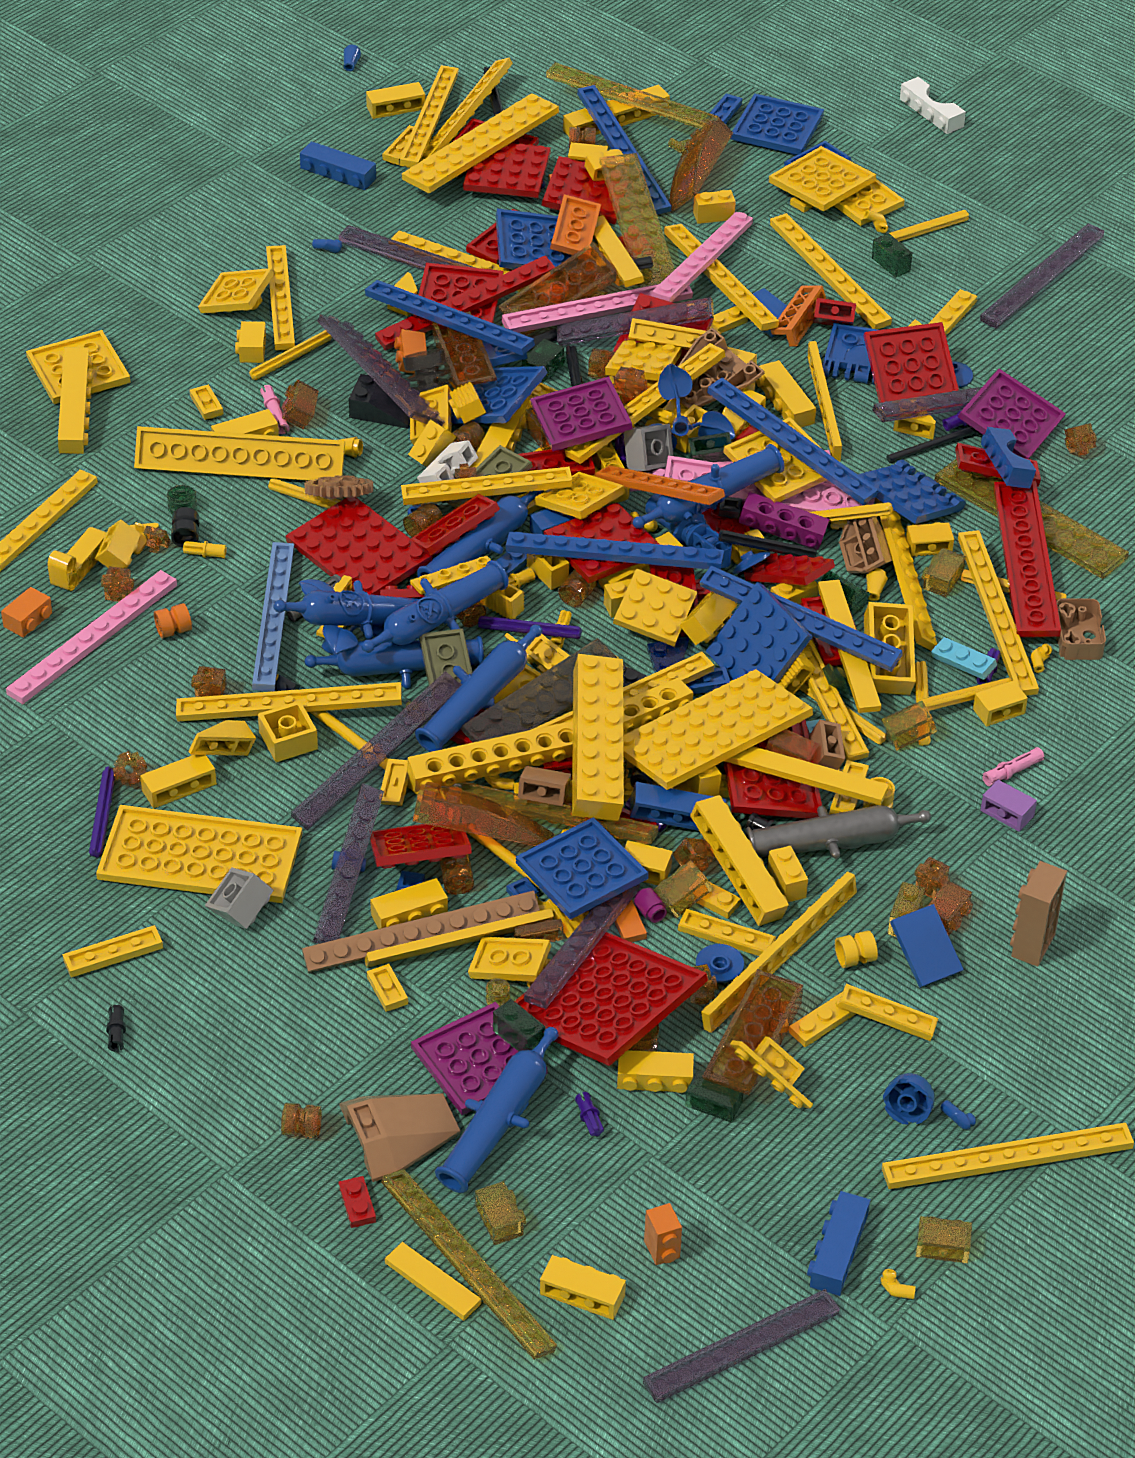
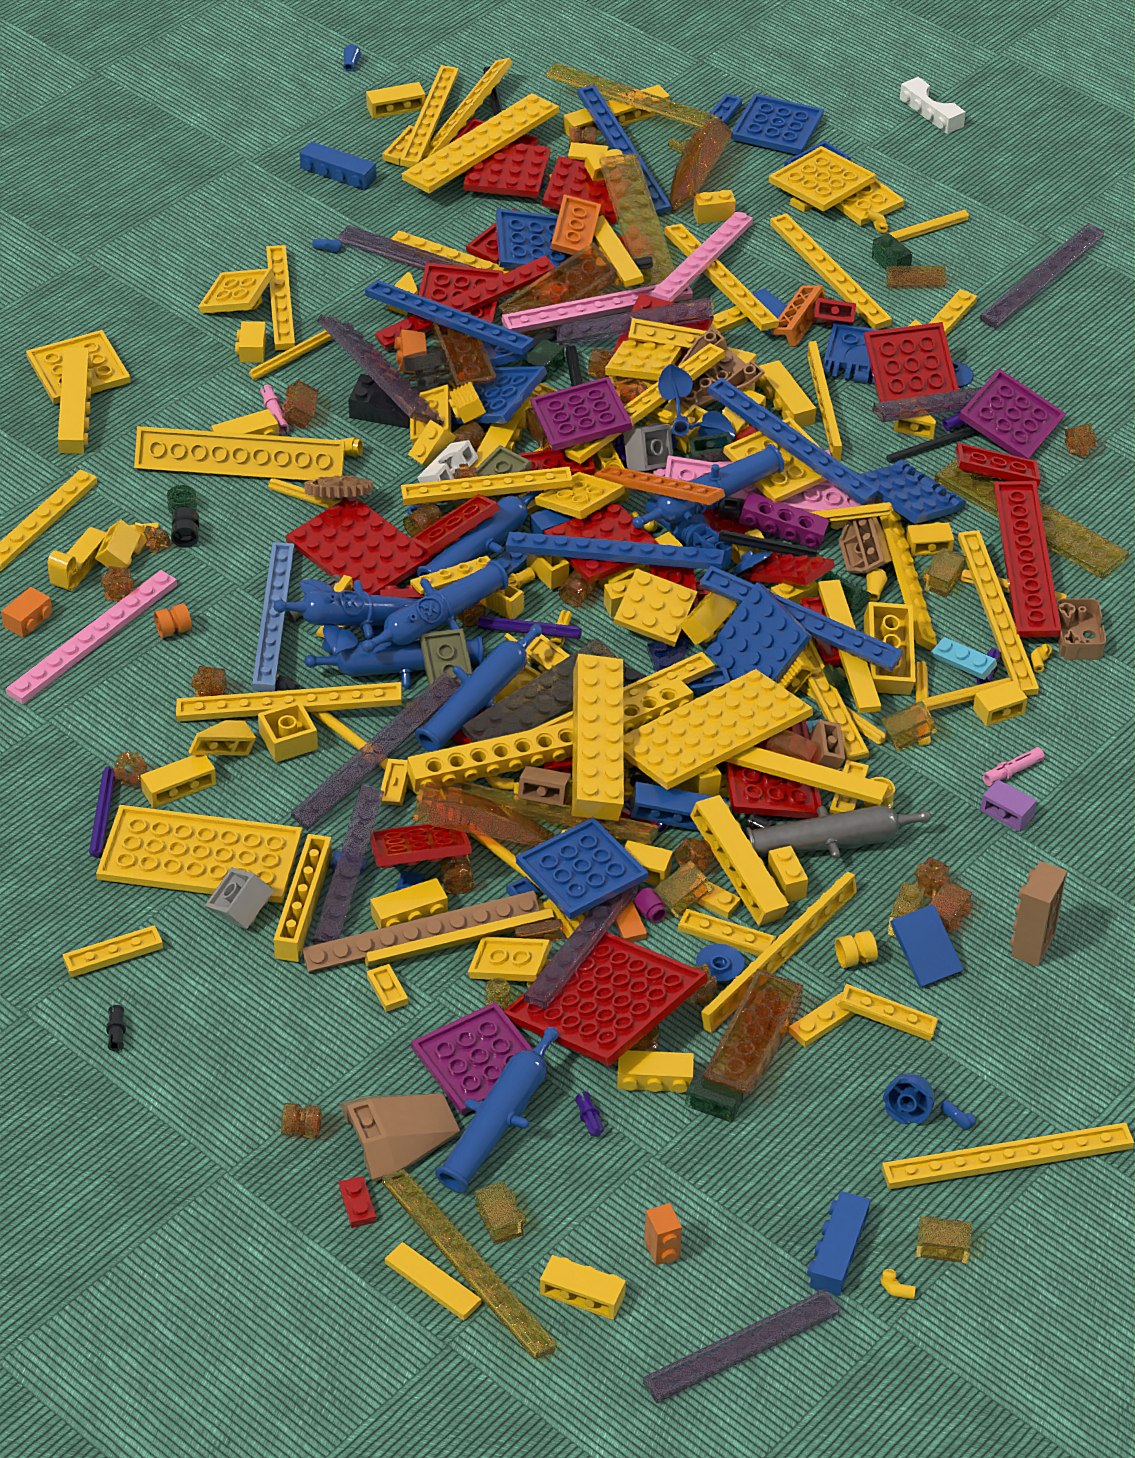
yellow axle [183,541,227,558] -> none
yellow plate [190,384,224,420] -> none
clear green brick [493,999,546,1052] -> none
clear orange brick [614,366,647,398] -> none
yellow bracket [730,1036,813,1109] -> none
blue arch [981,427,1036,489] -> none
none -> yellow brick [273,834,332,962]
none -> clear orange plate [886,266,946,287]

